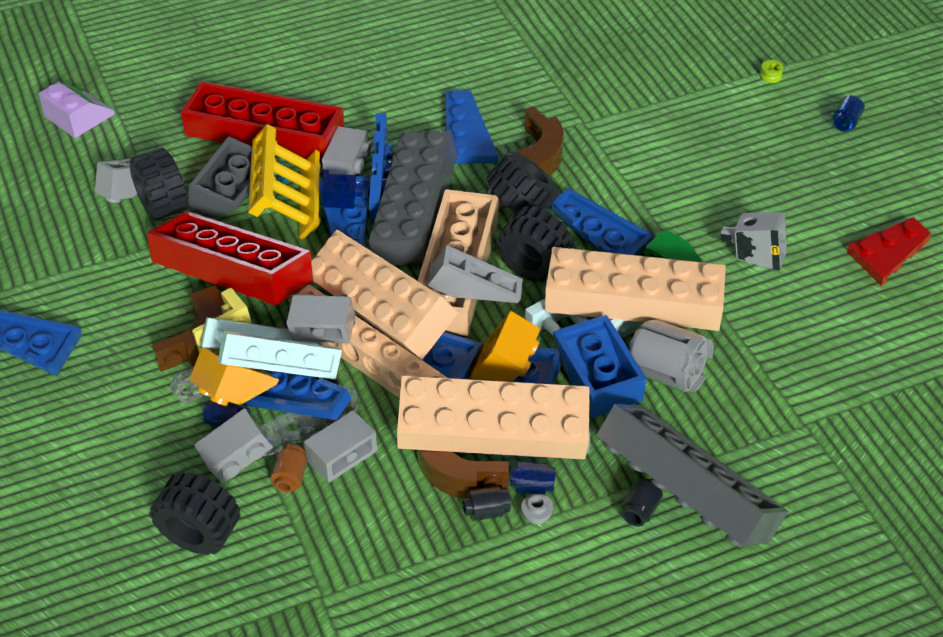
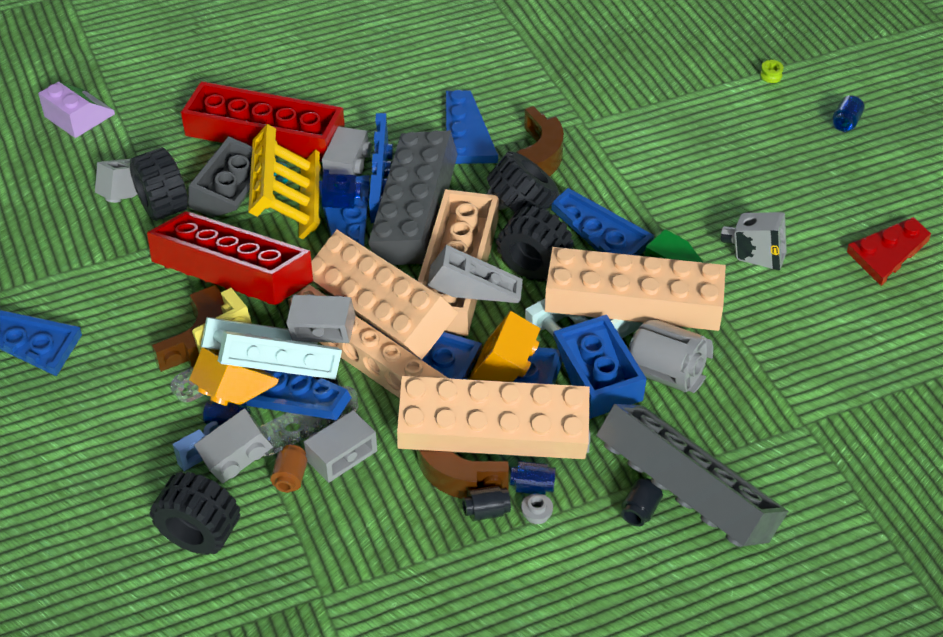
none -> medium blue plate [173,421,219,471]

